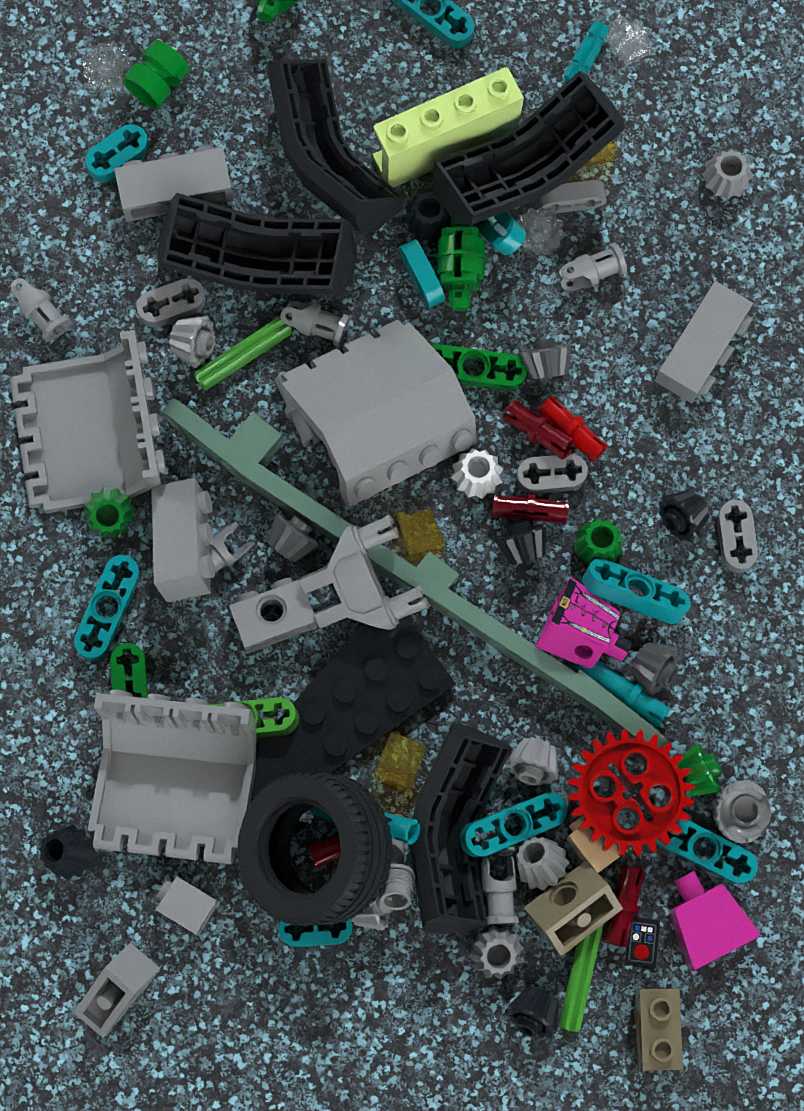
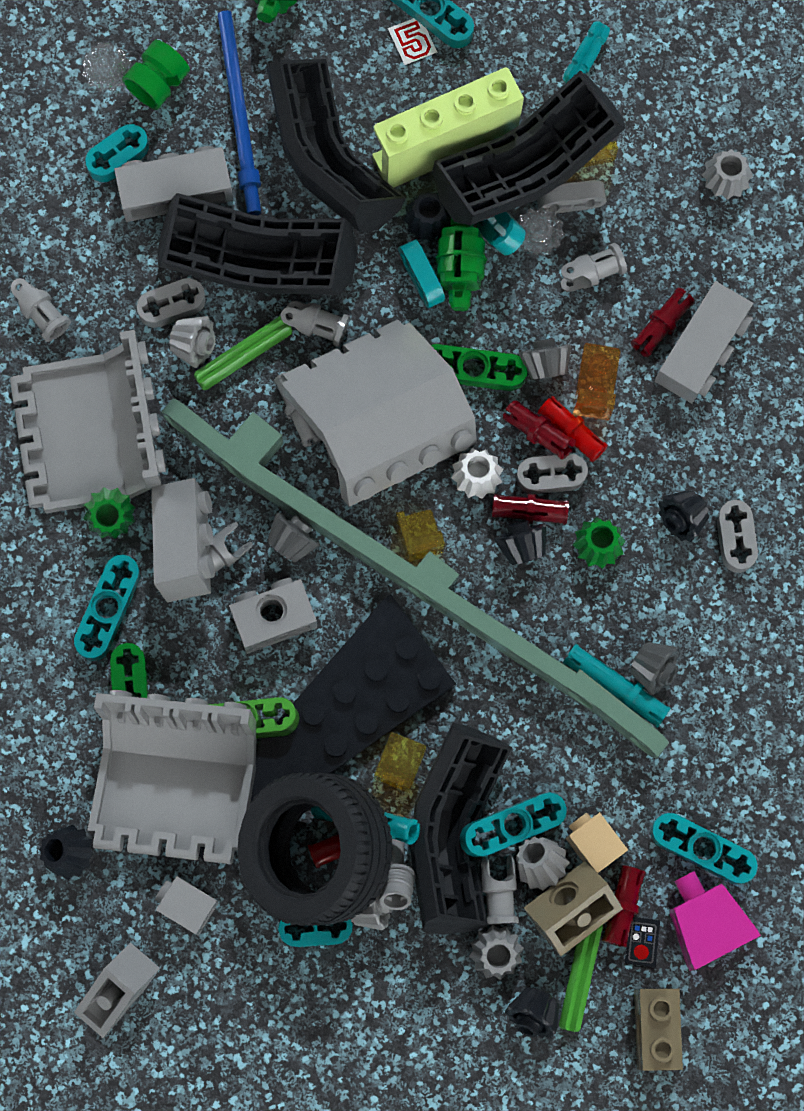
light grey connector [299,515,430,630] -> none
light grey piece [505,737,558,786] -> none
dark pink torso [535,577,632,668] -> none
red gear [567,729,695,857] -> none
teal beam [582,559,691,624] -> none
clear piece [604,14,654,65] -> none
green piece [677,744,723,796] -> none
light grey hair [713,780,771,844] -> none
none -> blue bar [218,11,261,216]
none -> white sticker [388,18,437,65]
none -> clear orange bracket [572,343,621,421]
none -> dark red pin [631,287,695,358]

